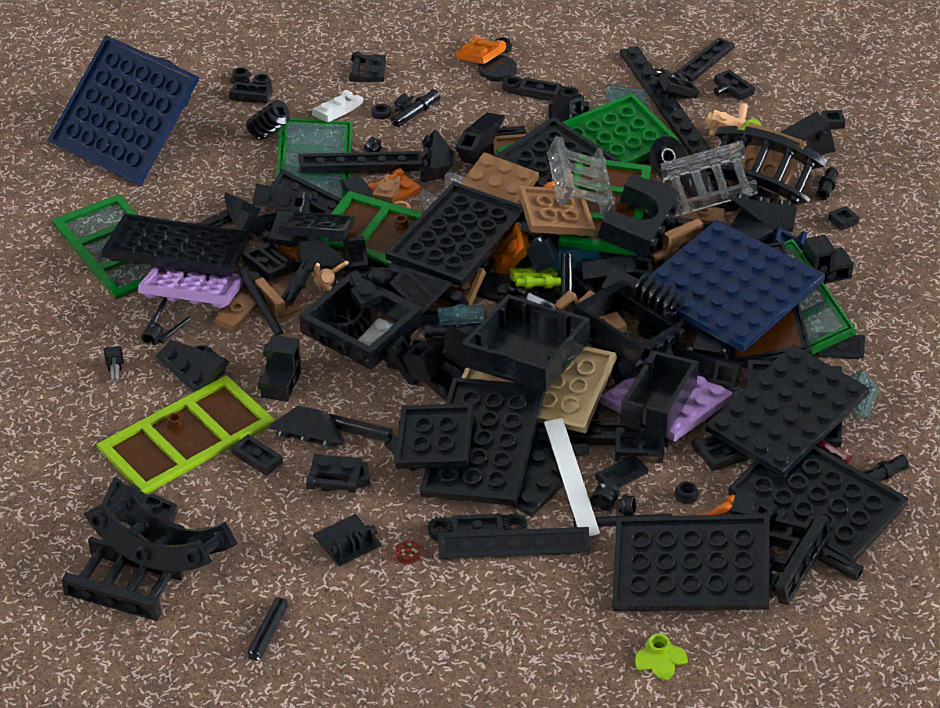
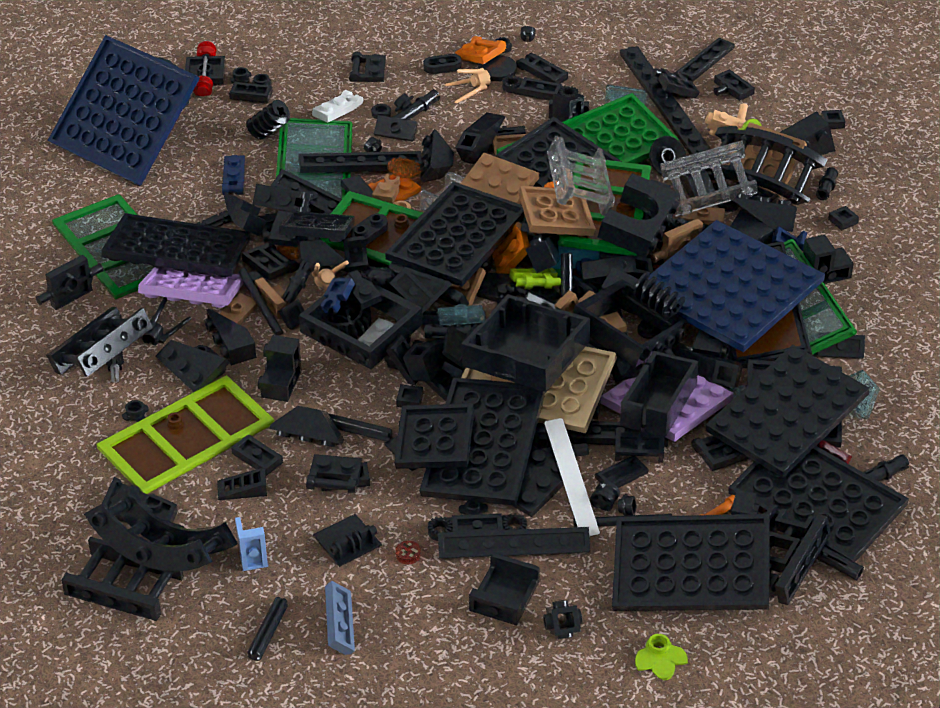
black plate [674,481,699,504] -> none
none -> black plate [36,255,104,310]
none -> black fence [46,307,153,377]
none -> black plate [122,400,149,422]
none -> plate [185,41,226,96]
none -> black slope [204,308,257,366]
none -> black slope [217,468,267,500]
none -> dark blue plate [222,155,245,195]
none -> light blue panel [235,517,268,571]
none -> black tile [278,300,305,330]
none -> dark blue plate [321,278,355,313]
none -> sand blue plate [325,581,355,655]
none -> black plate [350,213,388,245]
none -> black plate [374,115,418,142]
none -> clear orange gear [388,157,420,178]
none -> black plate [396,384,424,407]
none -> black plate [423,54,462,74]
none -> light nougat plant [445,68,491,103]
none -> black plate [459,501,488,515]
none -> black panel [469,553,540,626]
none -> black plate [516,52,568,84]
none -> black hinge [520,26,536,42]
none -> black brick [543,600,582,639]

